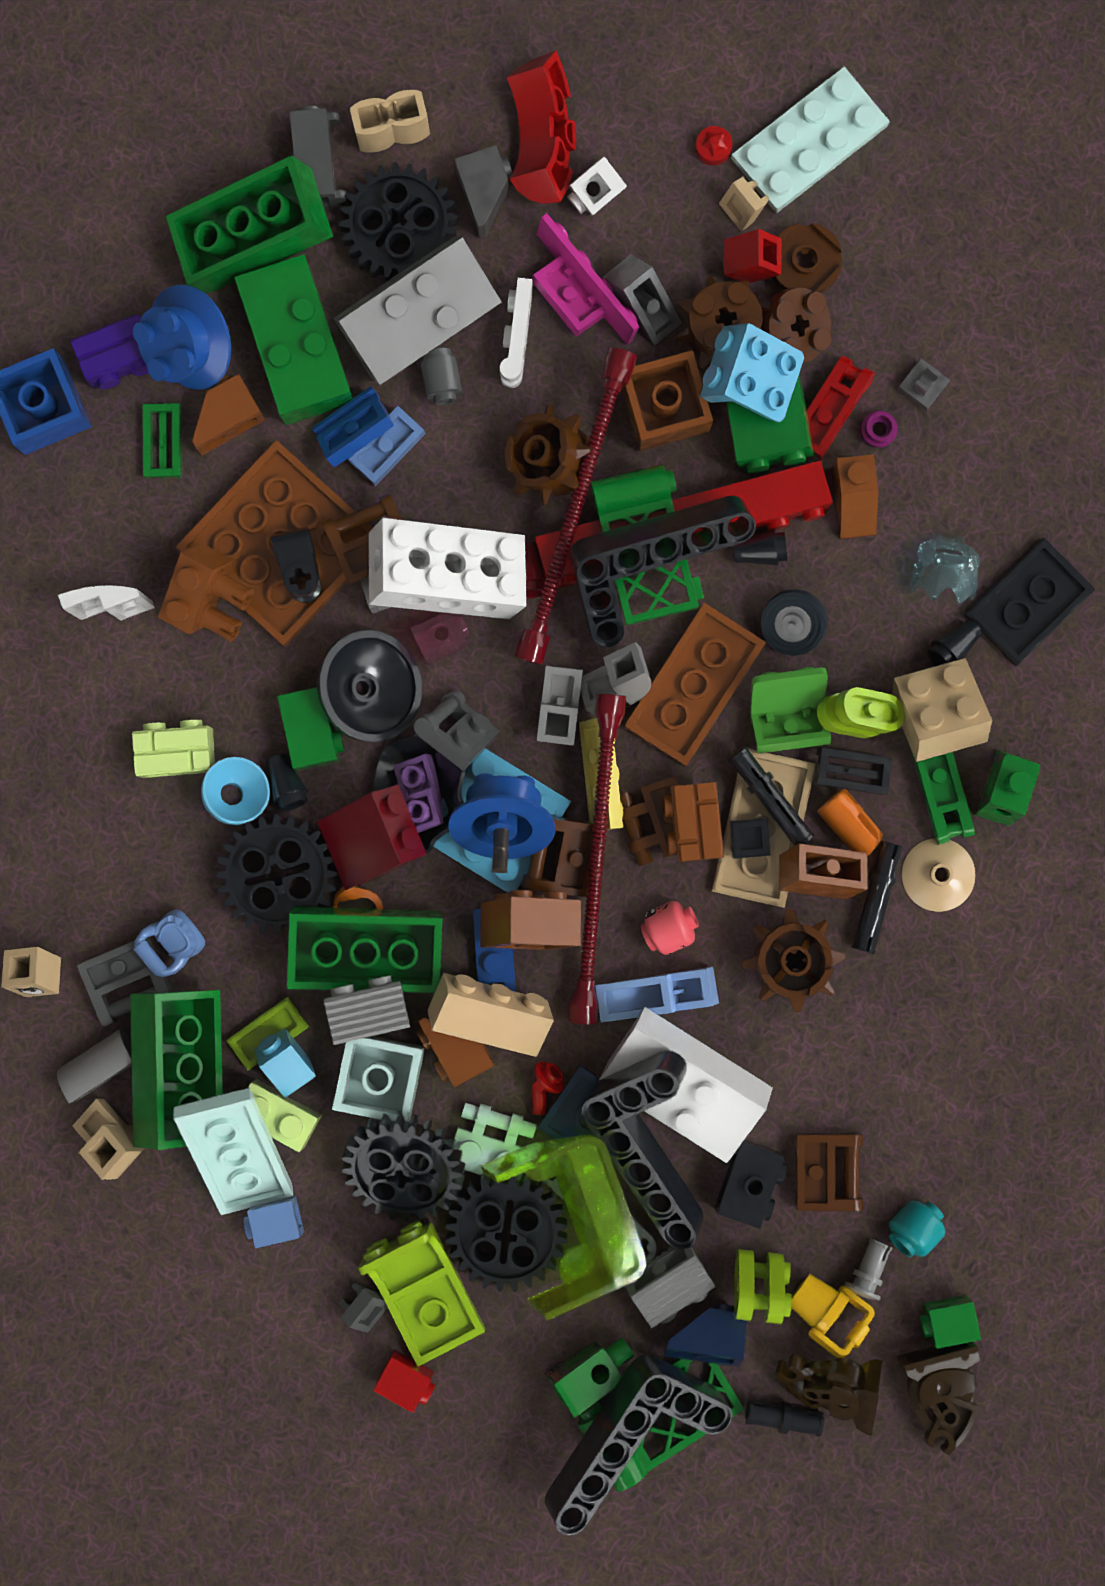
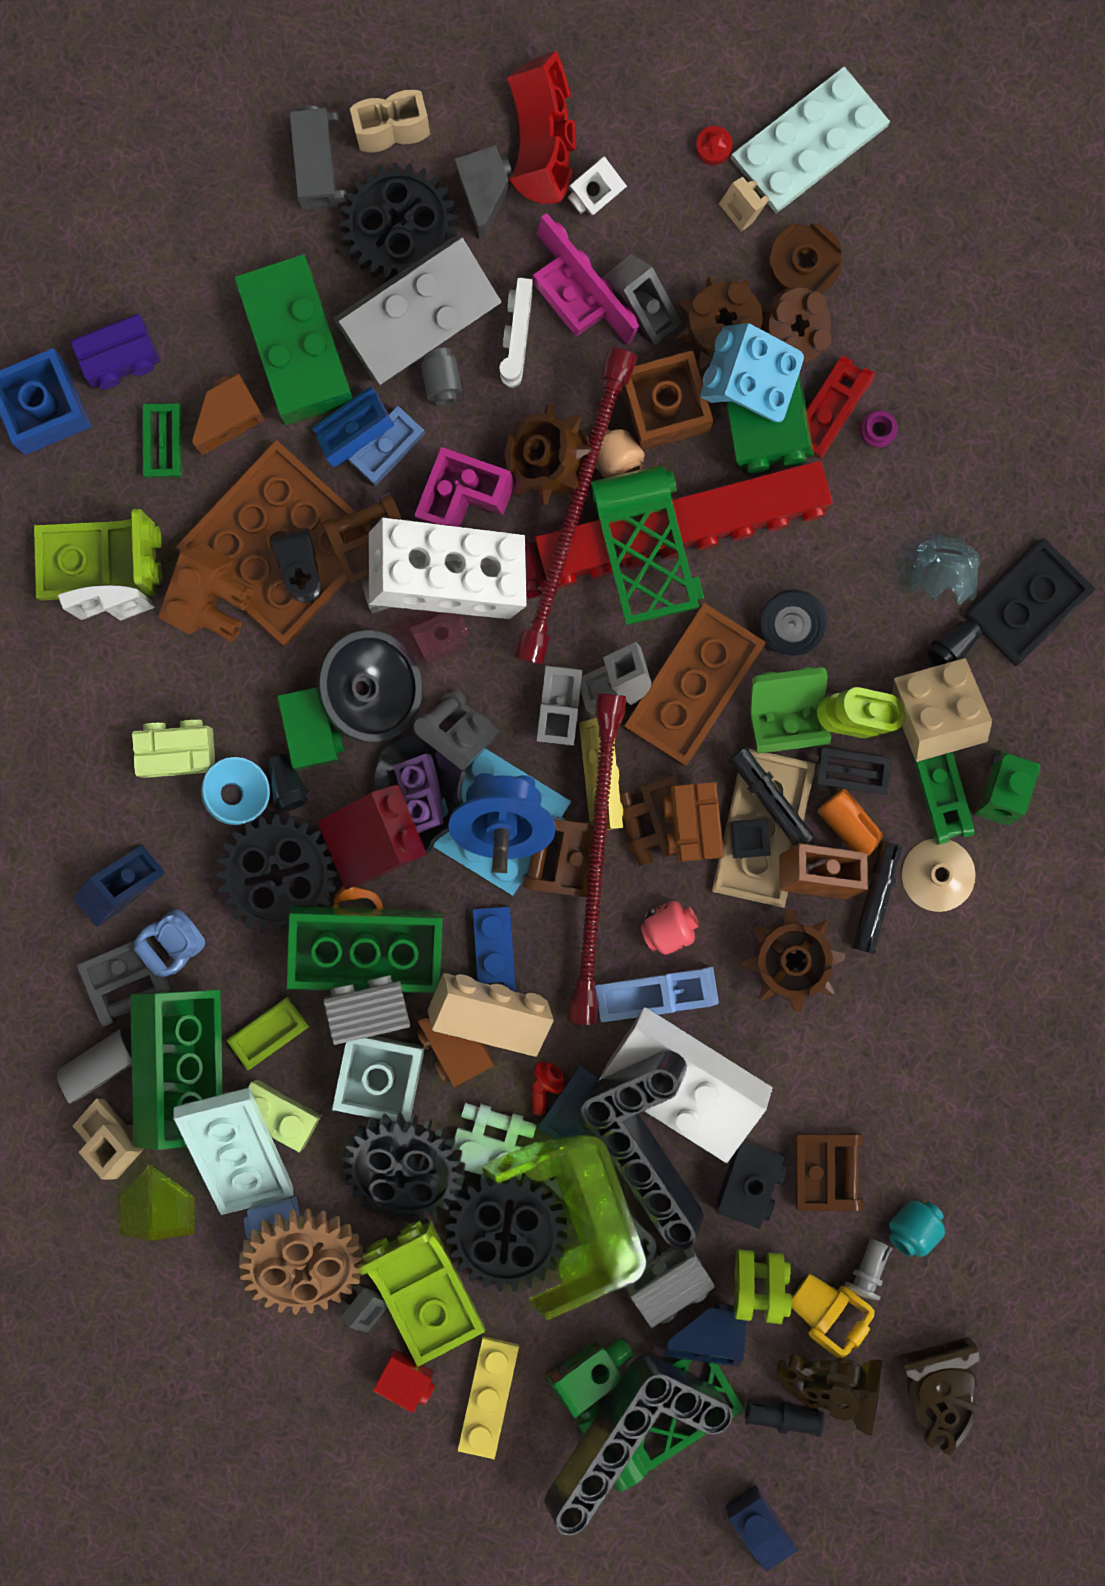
tan brick [1,947,61,997] -> none
blue piece [133,285,231,390] -> none
green brick [166,156,333,293] -> none
medium azure brick [254,1028,316,1098] -> none
brick [480,890,581,950] -> none
black beam [569,496,756,648] -> none
red brick [723,229,782,283] -> none
black cone [734,529,788,566] -> none
dark orange slope [831,454,879,539] -> none
flat silver tile [897,358,950,411] -> none
green brick [919,1295,981,1349] -> none
none -> lime bracket [34,509,163,601]
none -> dark blue slope [73,845,166,927]
none -> clear neon green slope [120,1164,195,1241]
none -> medium nougat gear [239,1209,364,1315]
none -> dark pink brick [414,447,516,527]
none -> light yellow plate [458,1336,519,1459]
none -> light nougat head [594,429,645,478]
none -> dark blue slope [725,1485,798,1571]

